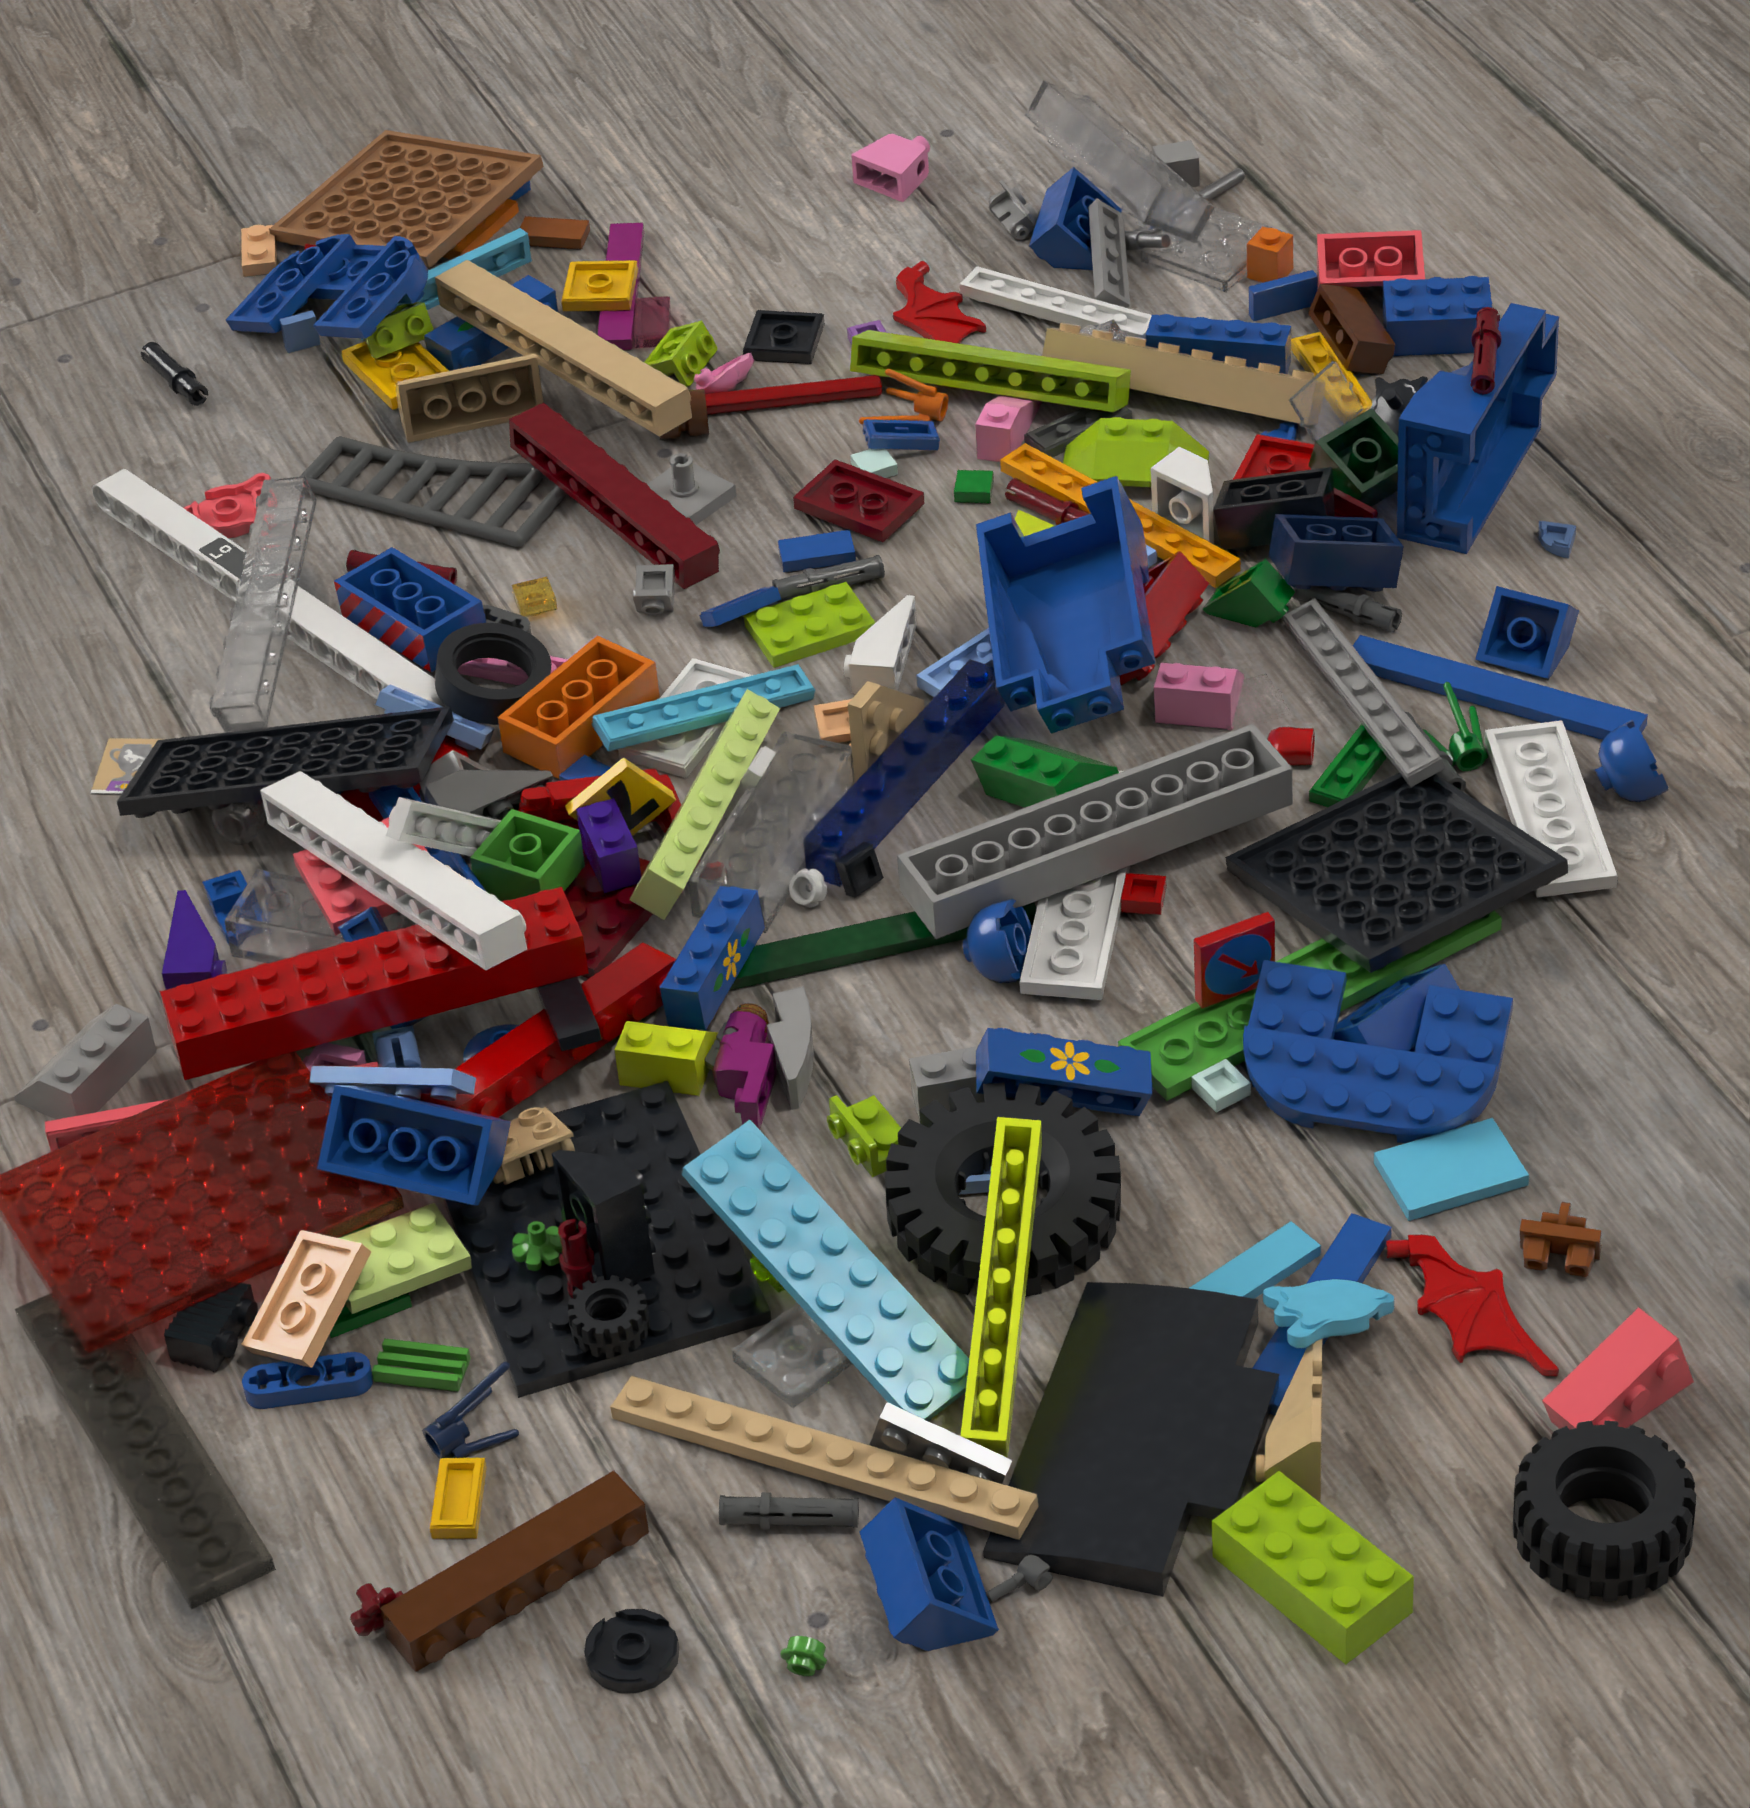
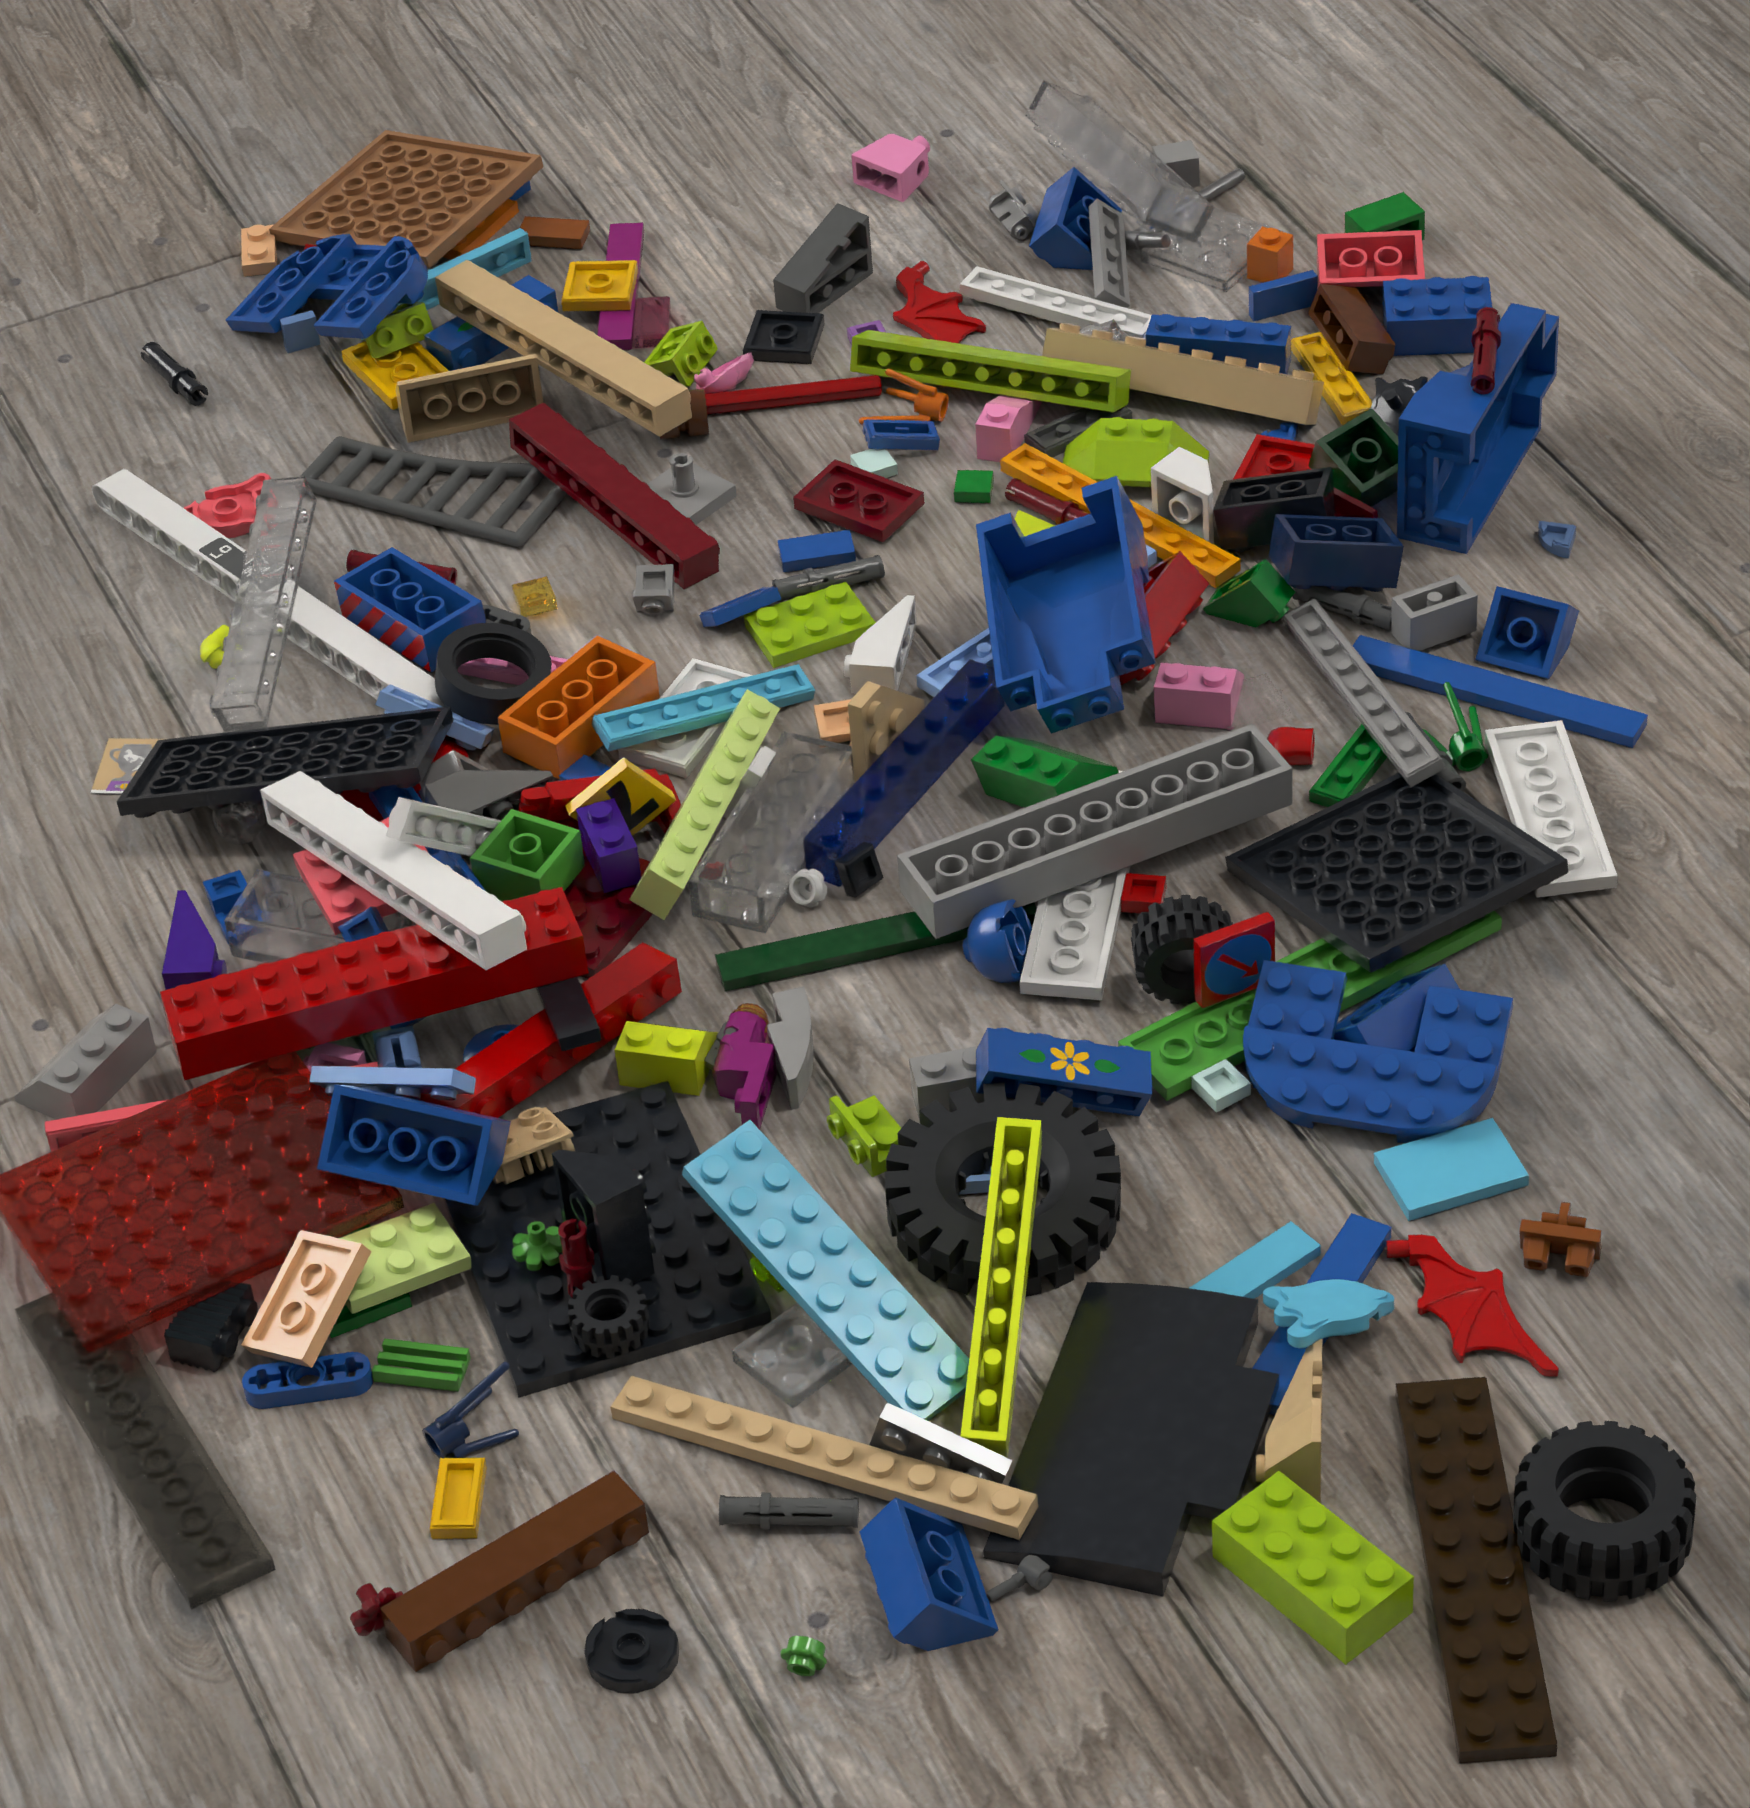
blue brick [660,886,765,1031] -> none
clear piece [1289,361,1364,444] -> none
coral wedge [1542,1307,1694,1430] -> none
blue cylinder [1595,720,1668,802] -> none
none -> neon yellow arm [200,625,235,669]
none -> dark grey wedge [773,203,873,313]
none -> black tyre [1131,895,1233,1004]
none -> green brick [1345,192,1425,241]
none -> light grey brick [1391,574,1478,651]
none -> dark brown plate [1395,1377,1557,1764]

